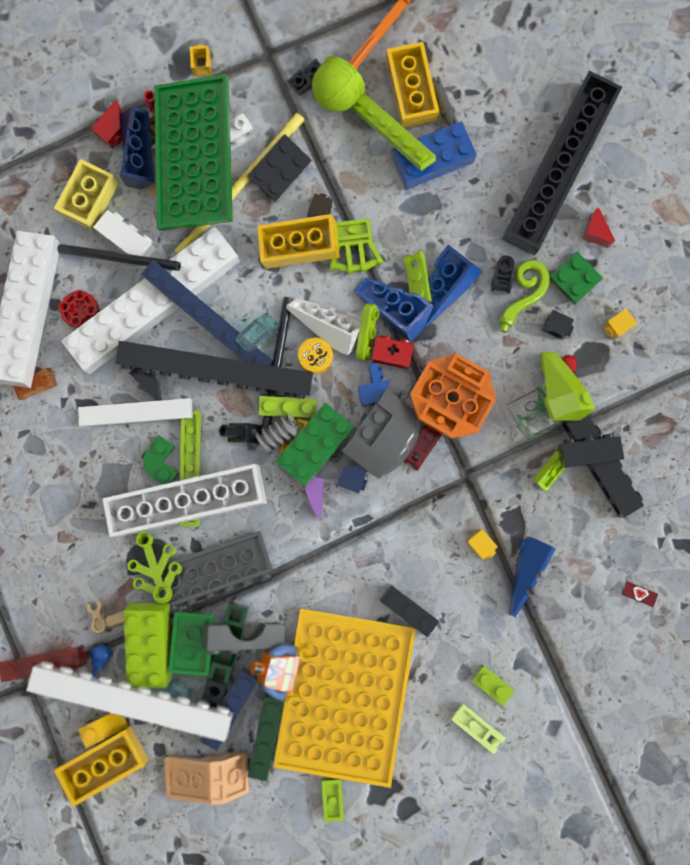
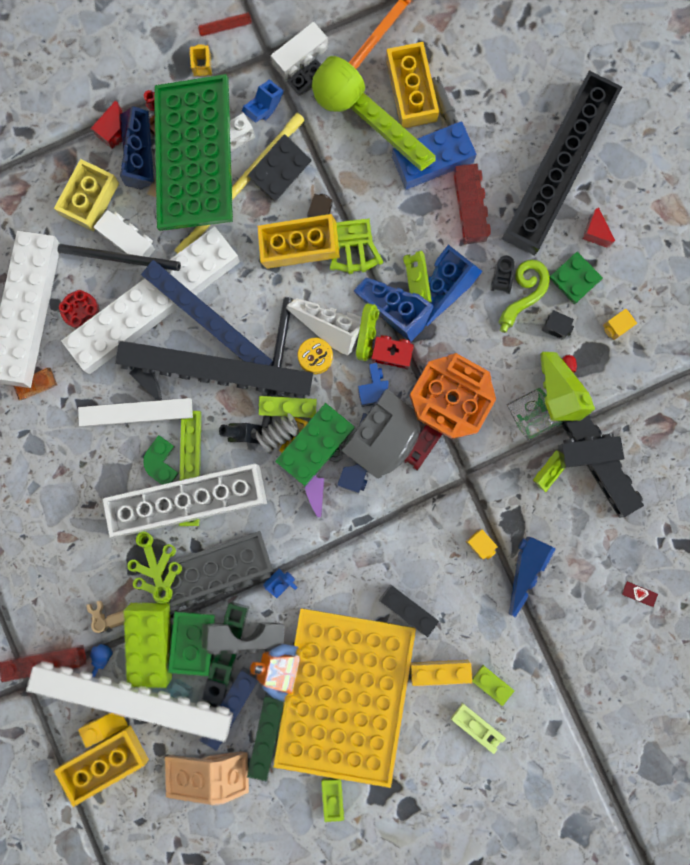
clear light blue slope [235,312,280,353] -> none
none -> clear red axle [198,12,252,36]
none -> blue brick [241,79,284,123]
none -> blue bracket [263,569,298,598]
none -> white brick [271,22,328,80]
none -> yellow brick [410,659,472,686]
none -> clear red brick [453,163,491,245]

